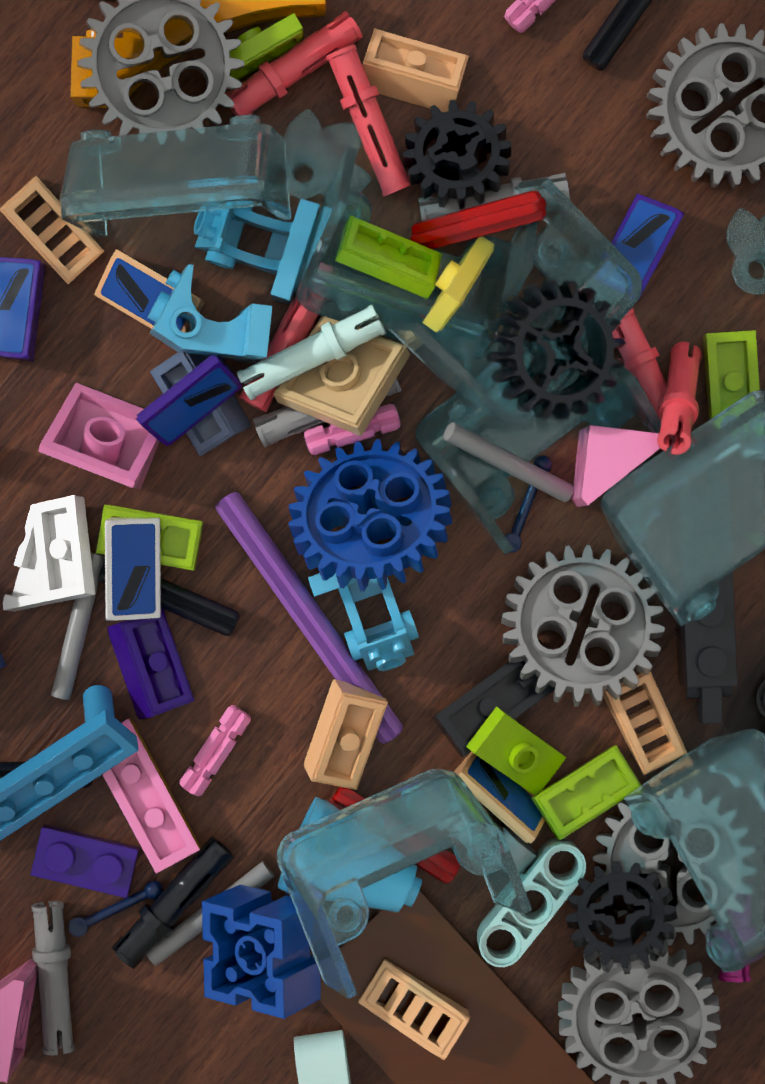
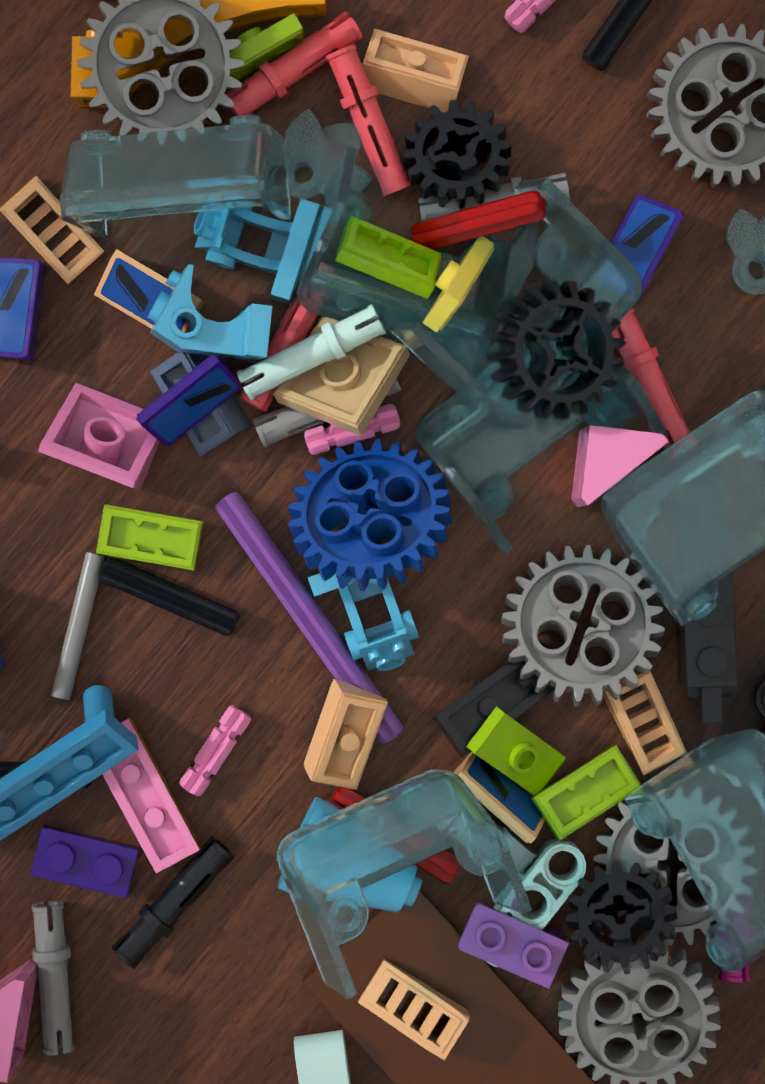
white wing [2,495,96,612] -> none
dark blue hinge [68,880,164,937] -> none
slope [105,517,161,621] -> none
dark purple slope [107,608,195,720] -> none
light grey bar [146,861,275,966] -> none
blue brick [202,885,321,1019] -> none
light grey bar [443,422,574,502] -> none
dark blue hinge [502,455,552,553] -> none
coral pin [657,342,702,455] -> none
lime plate [703,330,762,434] -> none
none -> medium lavender bracket [458,902,569,989]

